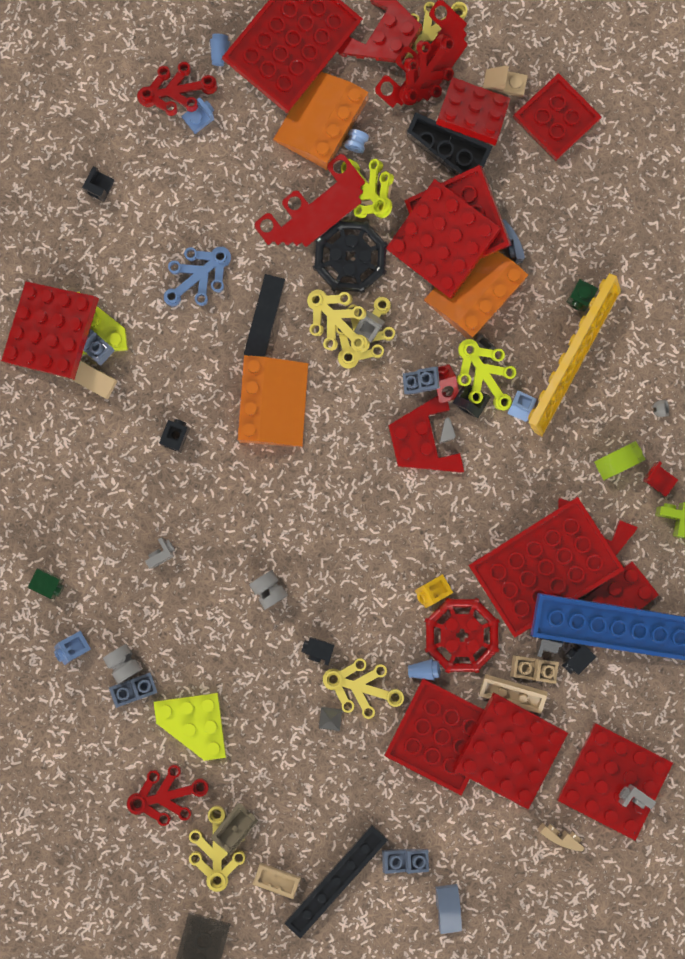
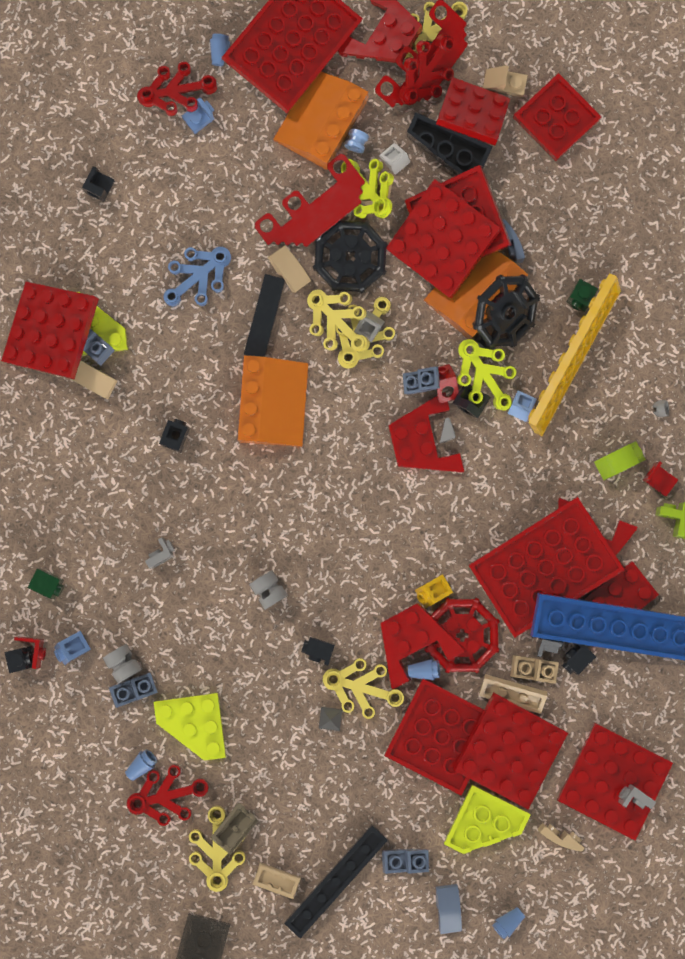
none -> black brick [4,646,33,673]
none -> red bracket [14,636,46,669]
none -> medium blue cone [125,749,157,781]
none -> tan slope [267,246,311,293]
none -> white slope [379,143,410,175]
none -> red wing [380,603,466,690]
none -> neon yellow plate [444,784,531,854]
none -> black plate [472,274,540,348]
none -> medium blue cone [492,907,525,939]

